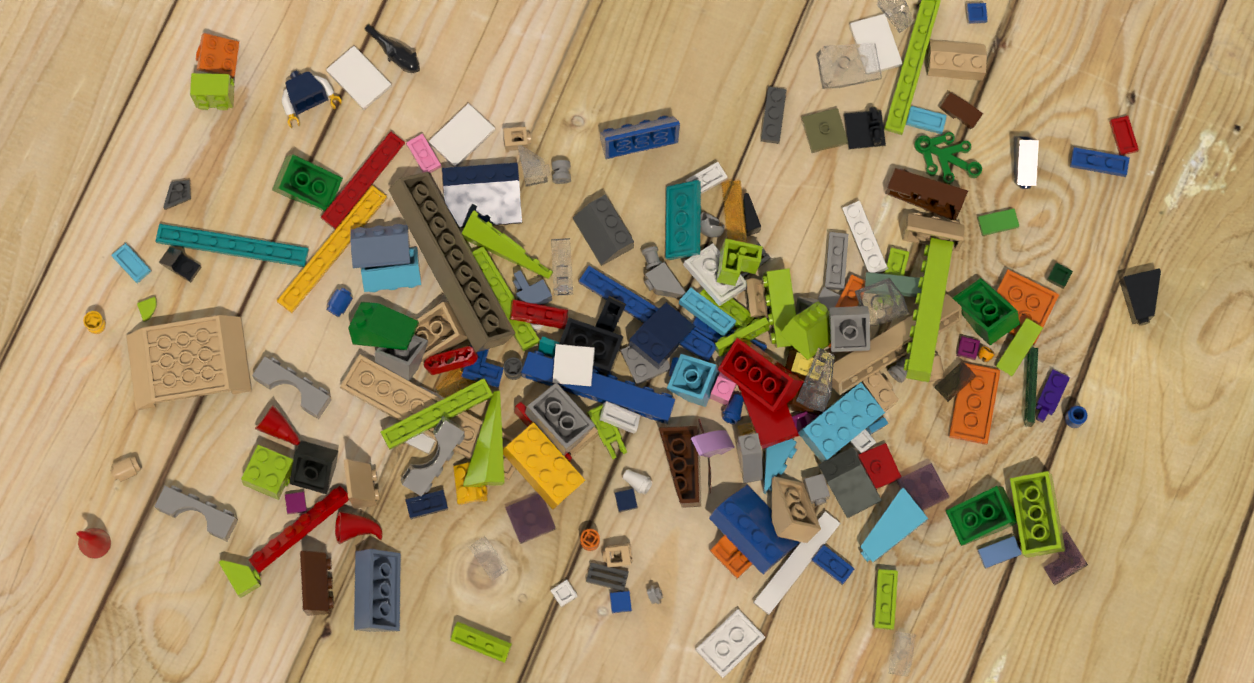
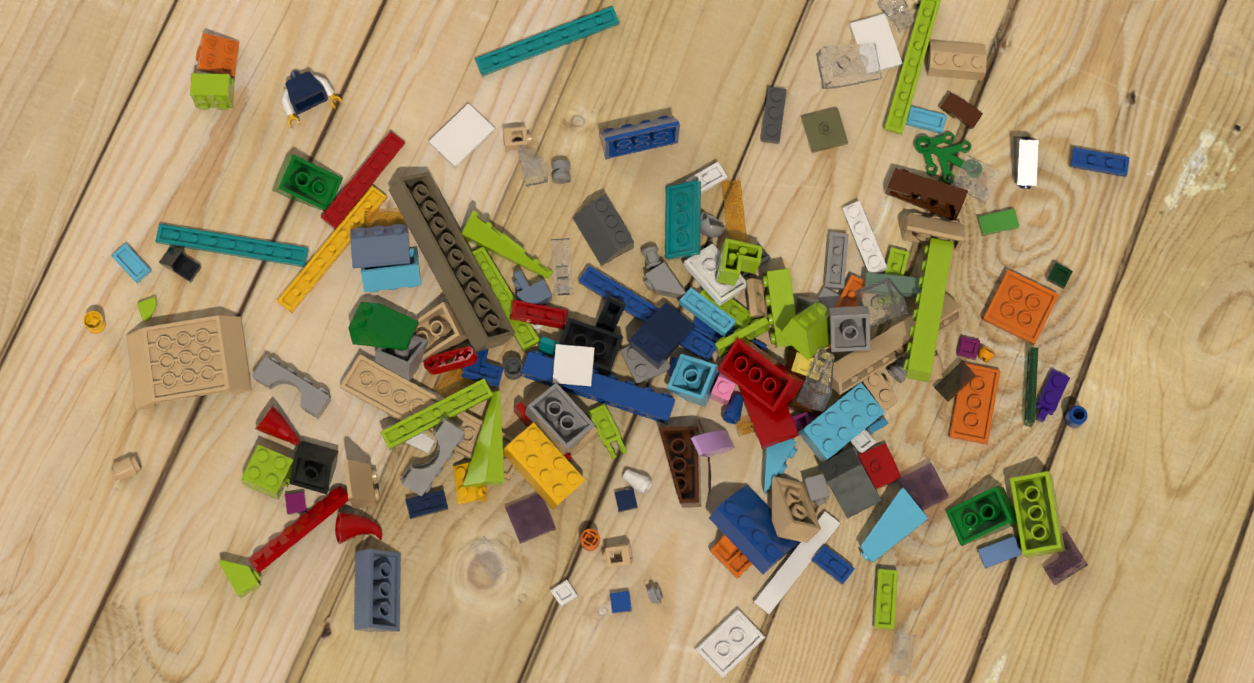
red hat [76,528,111,559] -> none
light grey arch [154,485,238,542] -> none
dark grey piece [163,180,191,210] -> none
reddish brown slope [300,551,334,616] -> none
white tile [326,46,392,110] -> none
blue brick [326,288,353,317] -> none
black piece [365,25,420,73] -> none
bright pink plate [406,134,441,174] -> none
slope [442,162,522,228] -> none
lime plate [450,621,512,663] -> none
dark grey tile [586,563,629,592] -> none
white tile [599,401,641,434] -> none
light grey slope [736,433,763,483] -> none
black slope [743,193,761,236] -> none
black hinge [844,107,886,149] -> none
green slope [952,278,1020,345] -> none
blue plate [966,3,988,24] -> none
lime tile [996,318,1043,376] -> none
red tile [1109,116,1139,156] -> none
black slope [1120,268,1161,326] -> none
none -> clear yellow slope [364,211,405,228]
none -> teal tile [475,6,620,77]
none -> clear hinge [952,155,1001,203]

